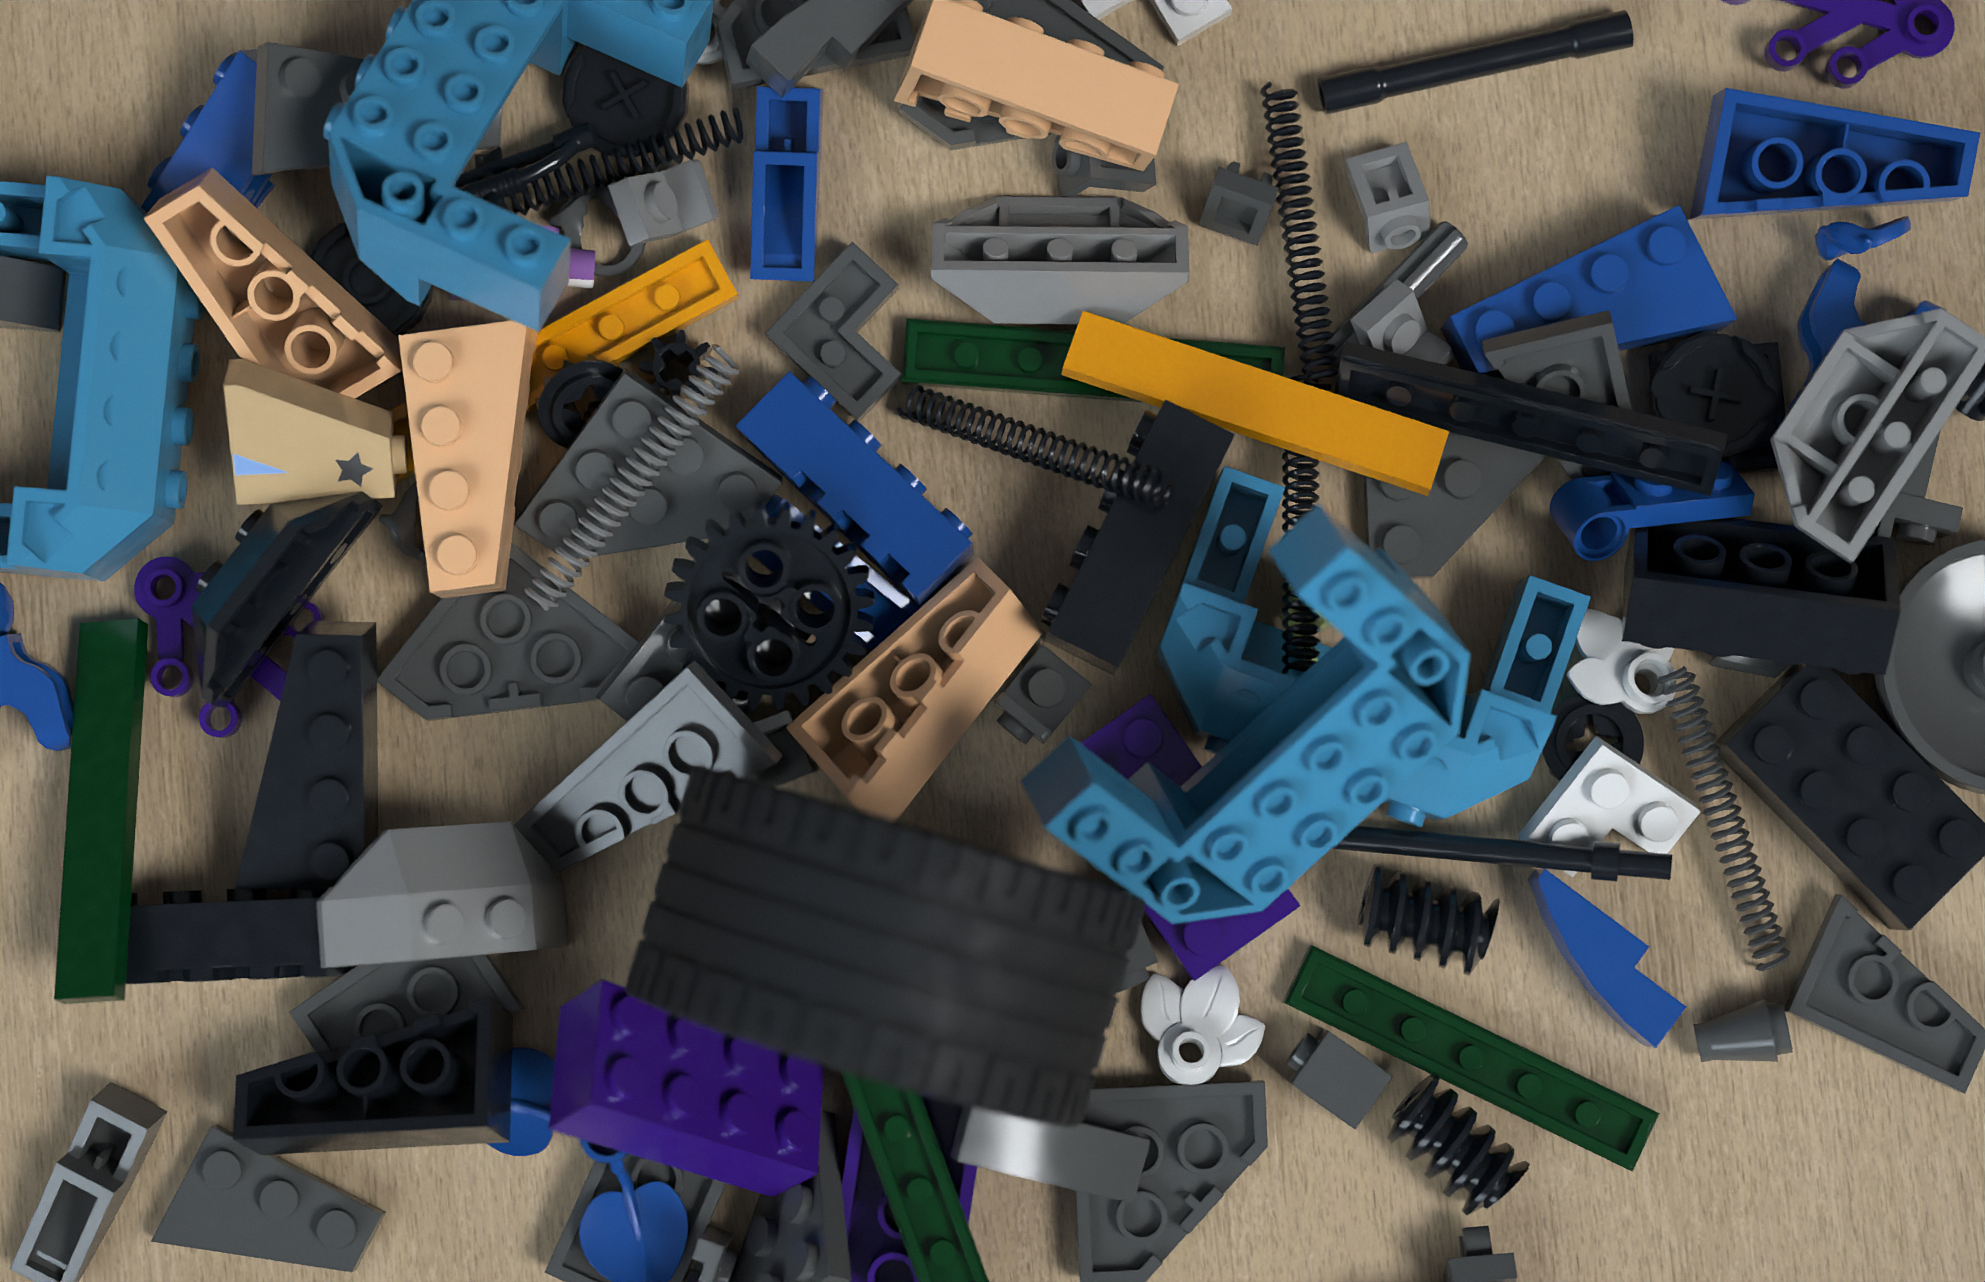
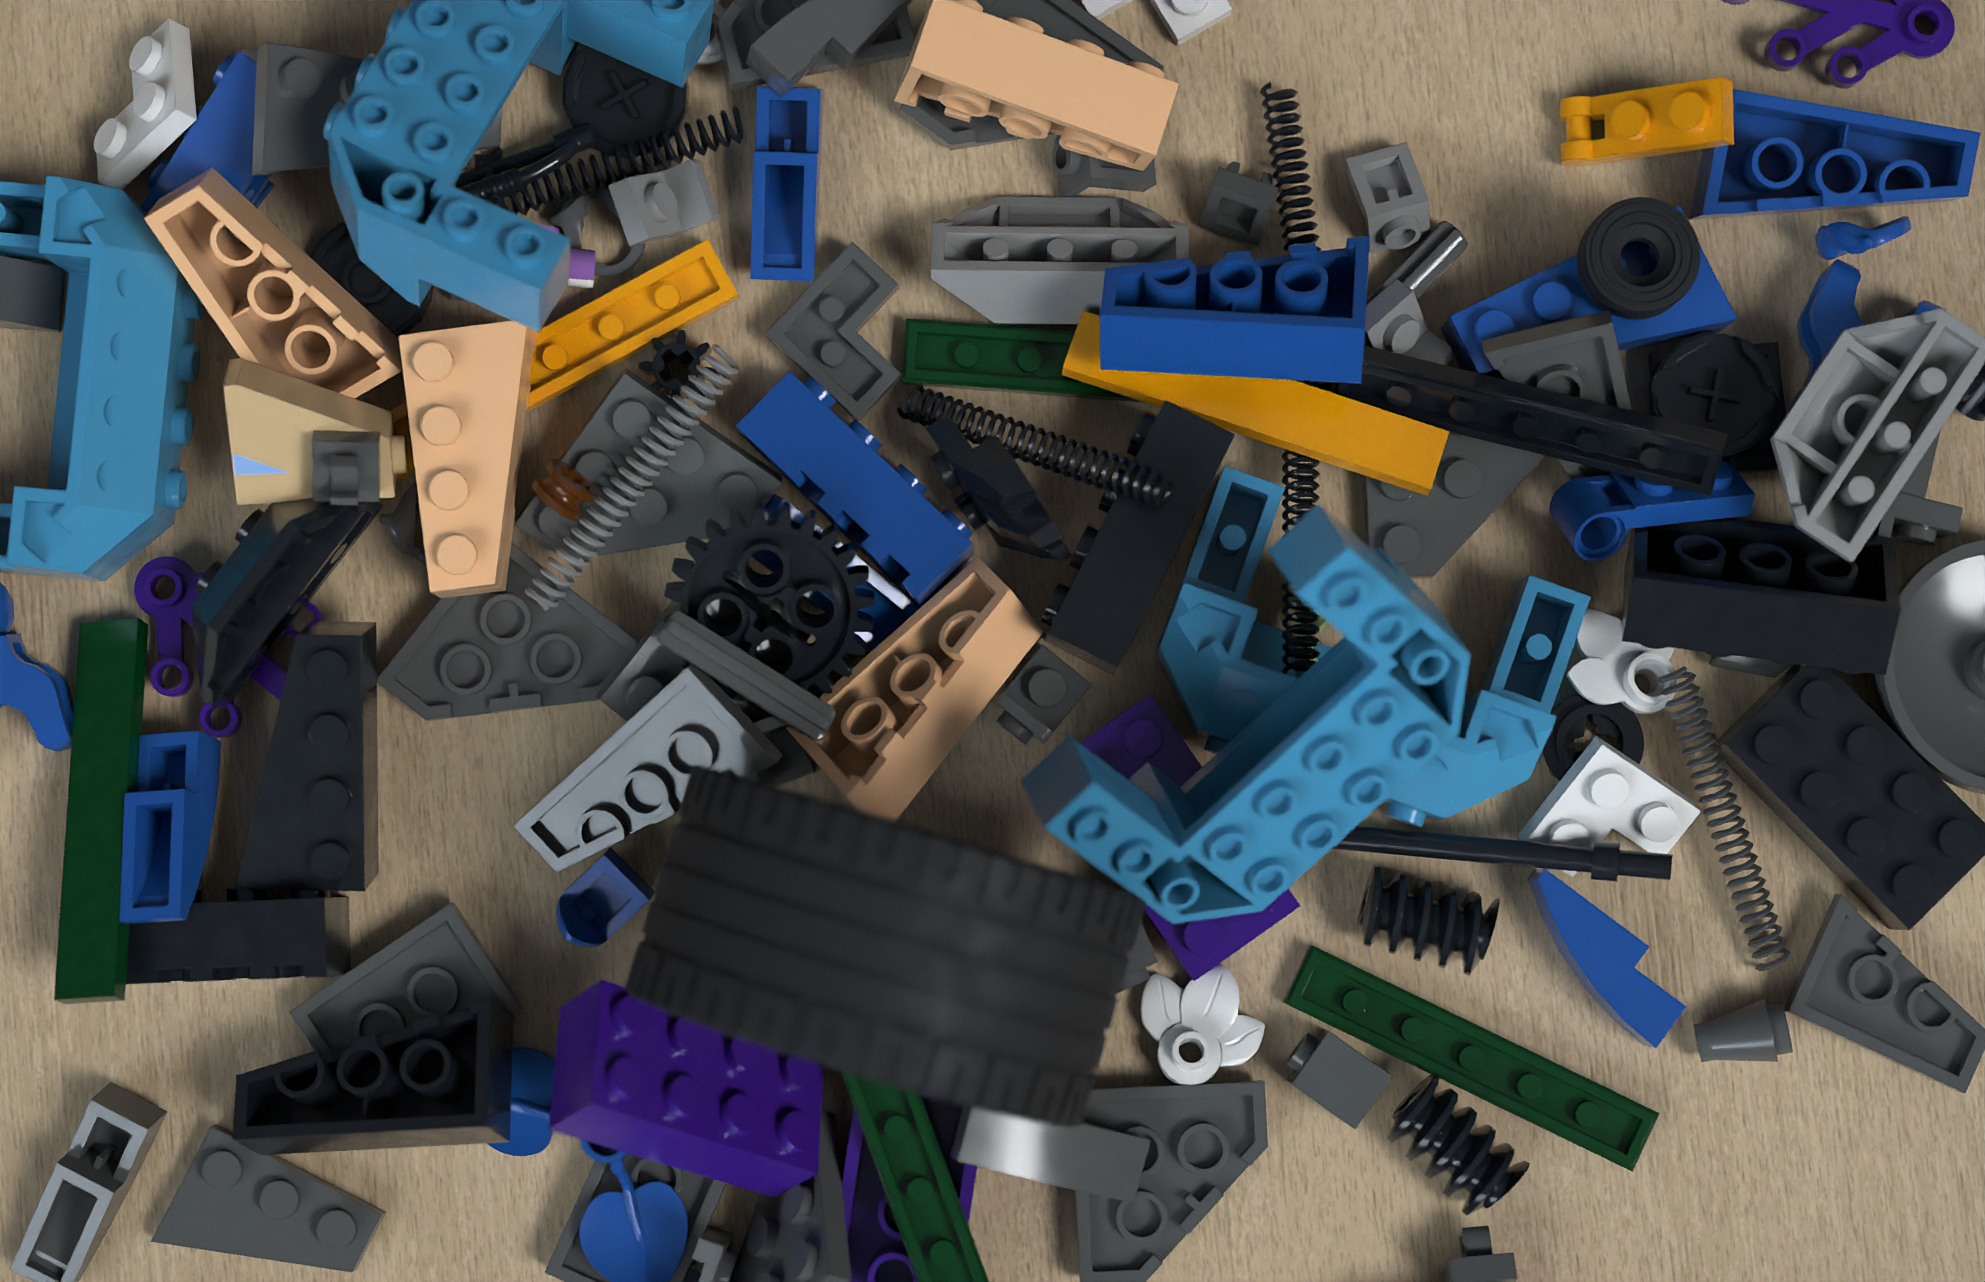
light grey wedge [316,821,569,968] -> none
black gear [535,354,623,448] -> none
black piece [1317,10,1634,115] -> none
none -> white plate [94,18,197,190]
none -> blue slope [120,731,221,924]
none -> dark grey tile [312,430,381,505]
none -> reddish brown bush [532,459,598,521]
none -> blue plate [555,847,655,947]
none -> dark grey axle [658,611,836,741]
none -> black plate [926,414,1071,561]
none -> blue wedge [1100,236,1370,384]
none -> light orange plate [1559,76,1734,166]
none -> black tyre [1577,197,1700,320]

